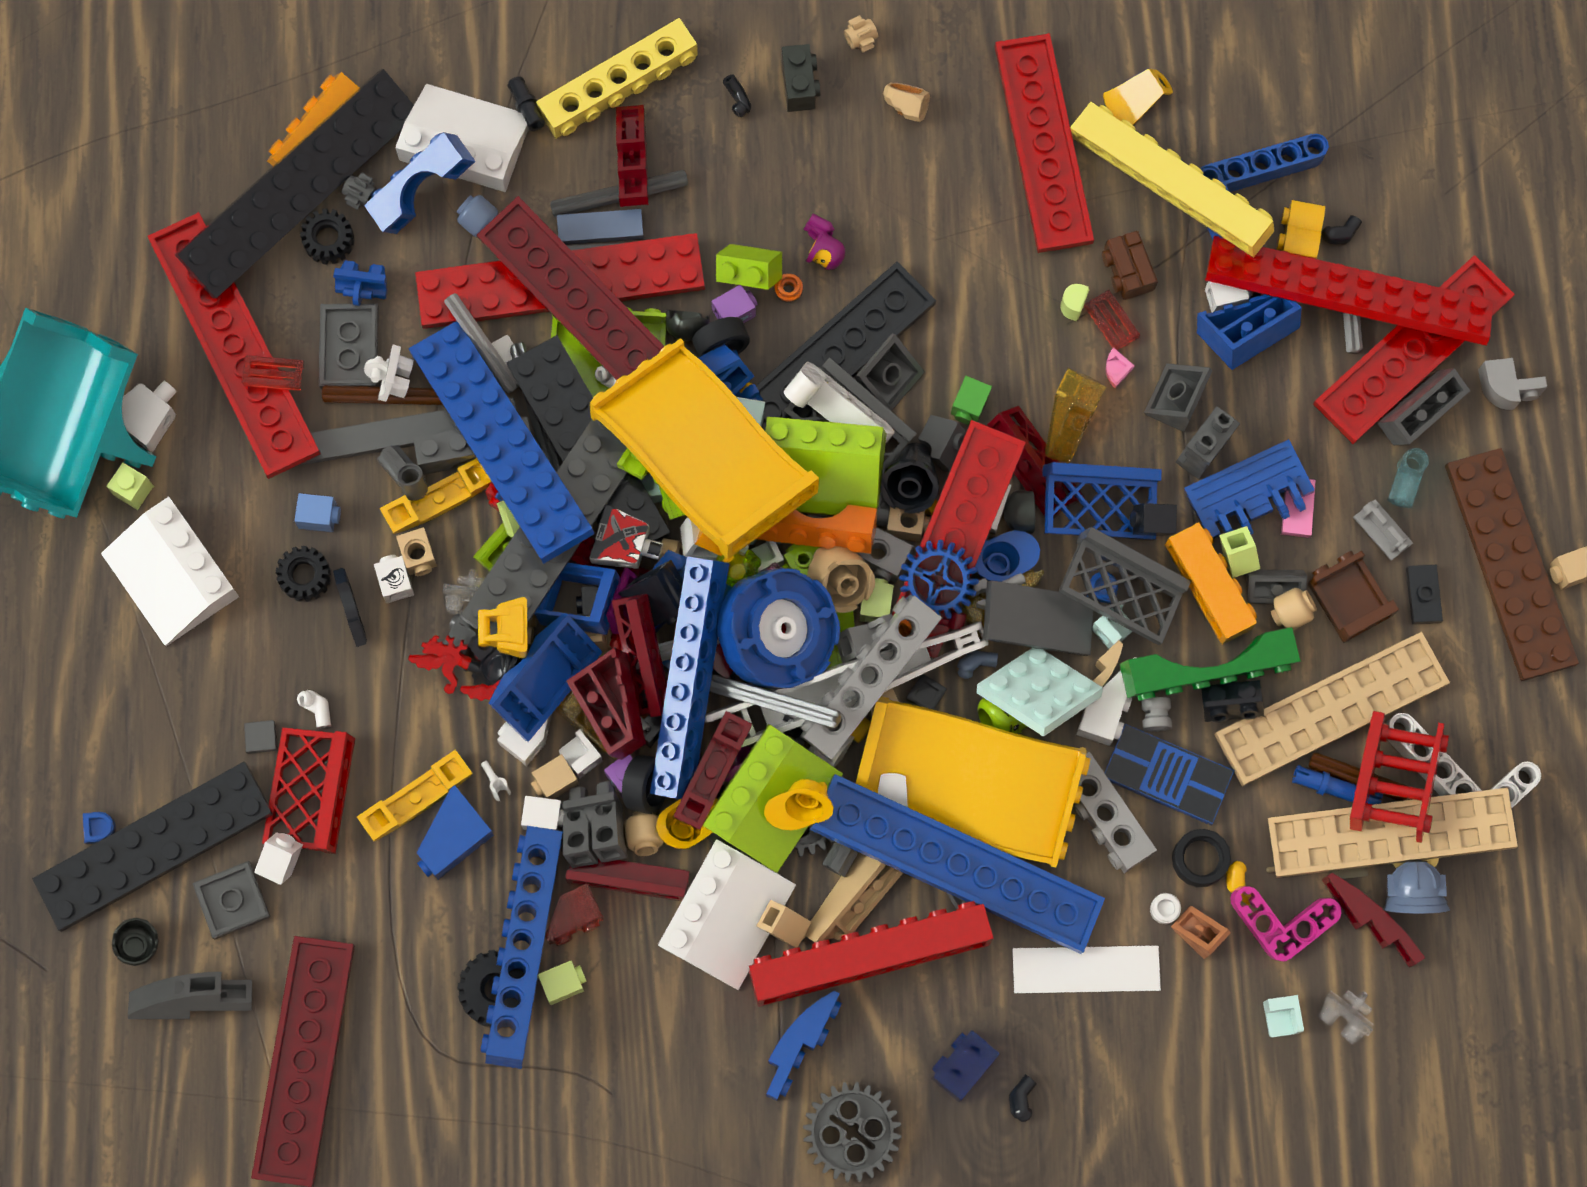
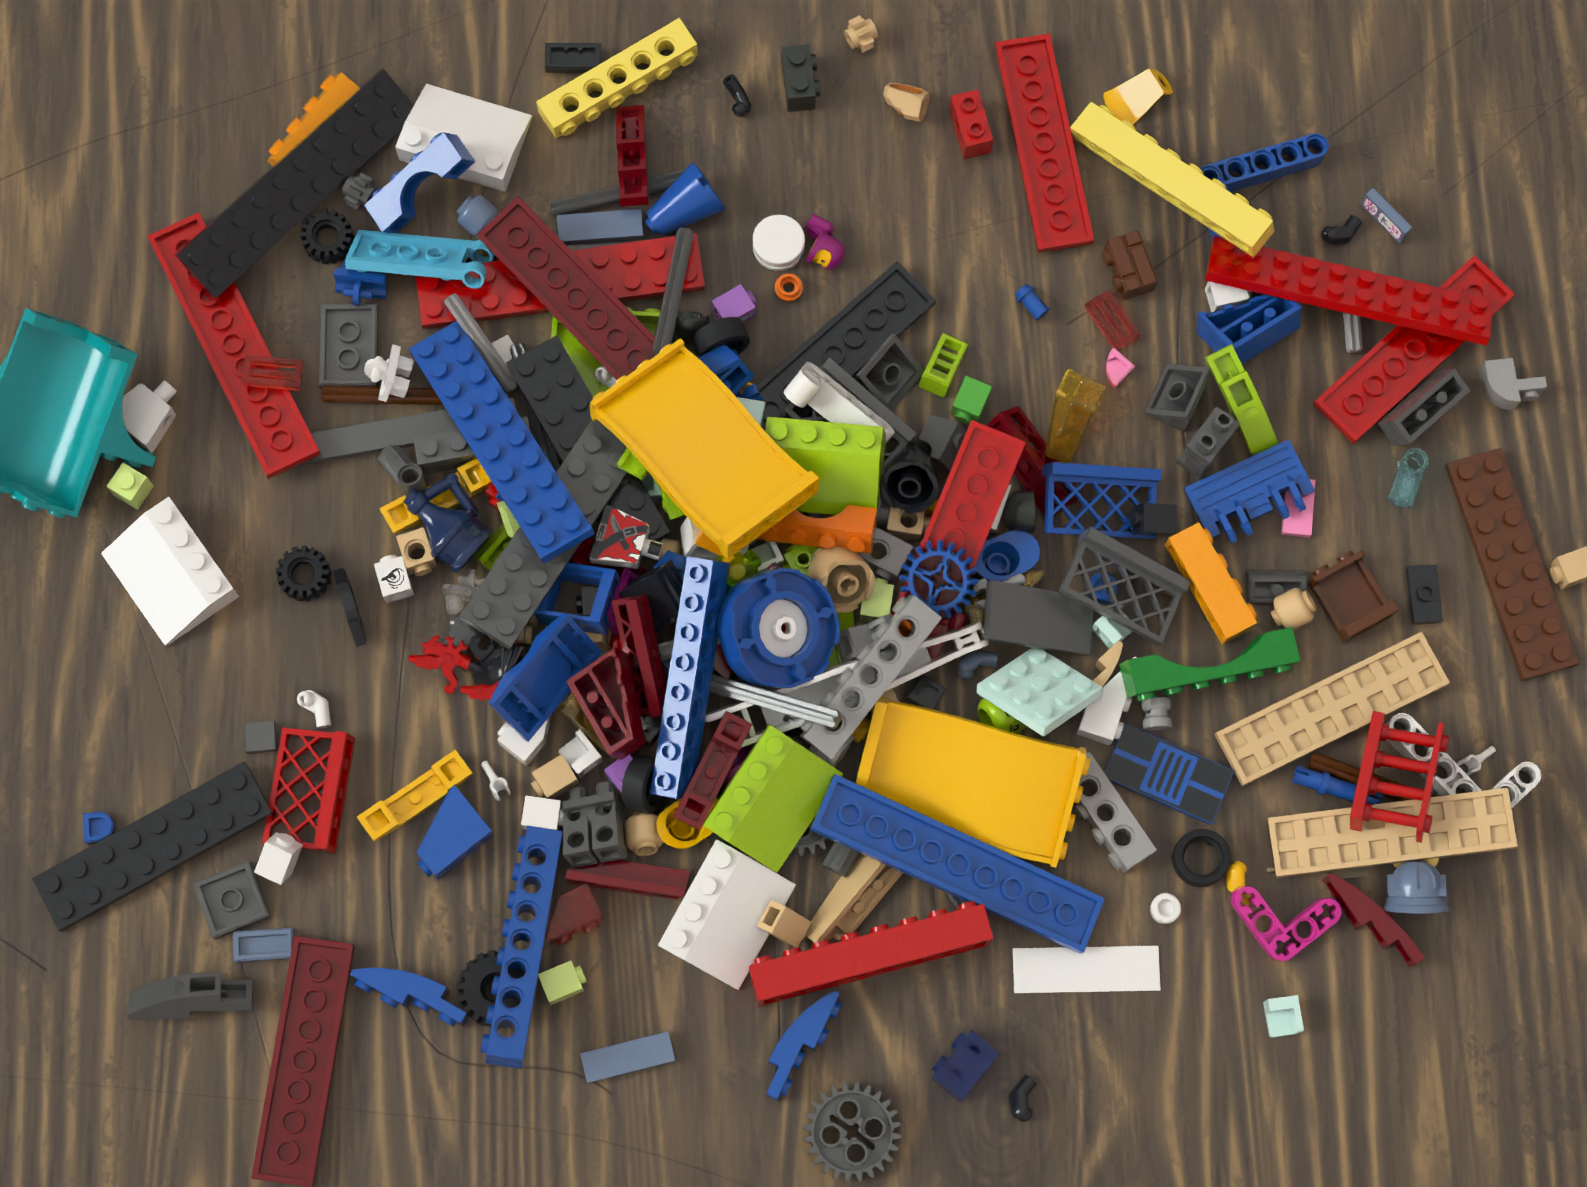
pearl dark grey hair [112,917,158,966] -> none
medium blue brick [295,493,341,532] -> none
yellow piece [478,597,528,658] -> none
black pin [507,76,545,131] -> none
lime brick [716,244,782,290] -> none
yellow piece [764,779,834,831] -> none
white sticker [878,773,908,807] -> none
yellowish green brick [1060,284,1089,322] -> none
nougat slope [1171,906,1231,959] -> none
black bracket [1201,680,1264,723] -> none
yellowish green brick [1219,526,1260,578] -> none
yellow brick [1276,200,1325,259] -> none
clear hips [1318,990,1374,1044] -> none
light grey hinge [1353,499,1413,561] -> none
none -> sand blue tile [233,928,295,963]
none -> medium azure hinge [345,230,494,289]
none -> blue slope [350,968,469,1027]
none -> dark blue piece [403,473,493,573]
none -> black plate [545,43,602,73]
none -> sand blue tile [580,1031,676,1084]
none -> blue cone [645,162,726,236]
none -> dark grey axle [652,227,694,356]
none -> white head [753,215,805,271]
none -> lime slope [919,333,968,397]
none -> red brick [949,89,993,159]
none -> blue pin [1015,284,1050,321]
none -> lime slope [1204,344,1278,456]
none -> sand blue tile [1360,188,1412,244]
none -> white hand [1457,746,1496,776]

